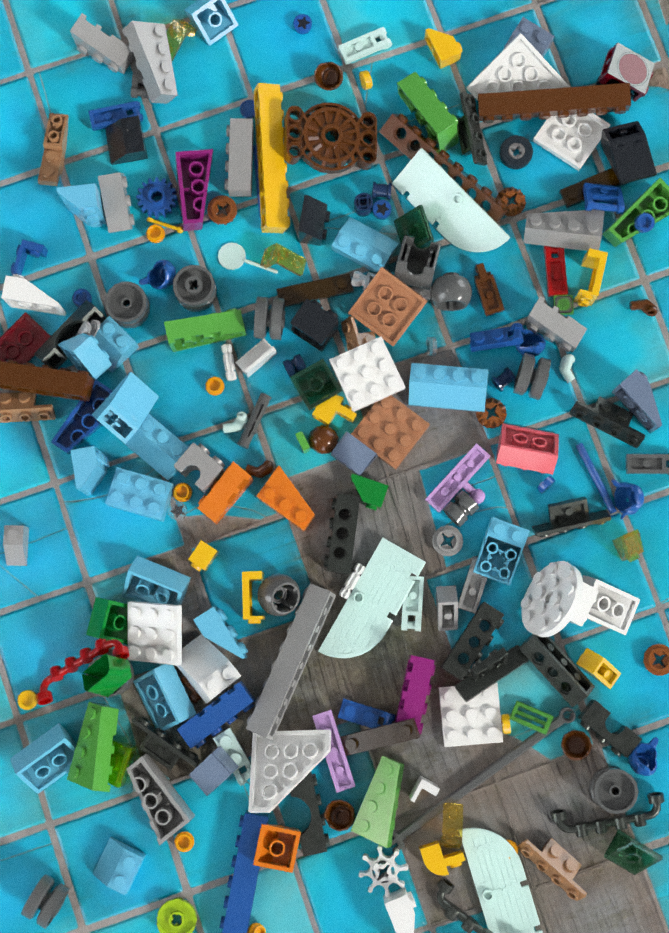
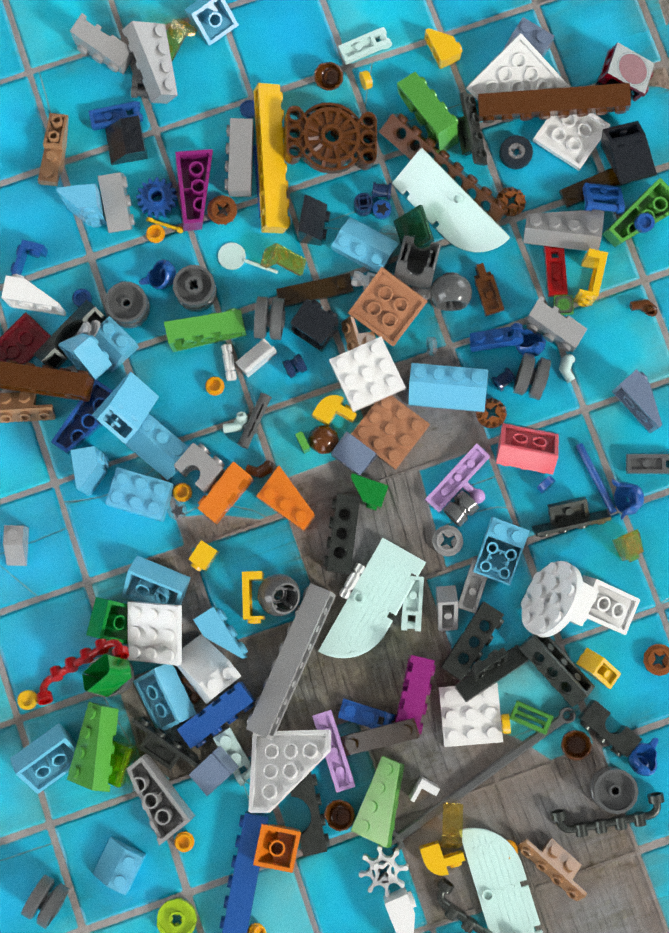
clear green slope [290,359,342,410] -> none
blue tile [293,14,312,34] -> none
pearl dark grey bracket [569,396,645,448] -> none
clear green slope [604,829,663,875] -> none

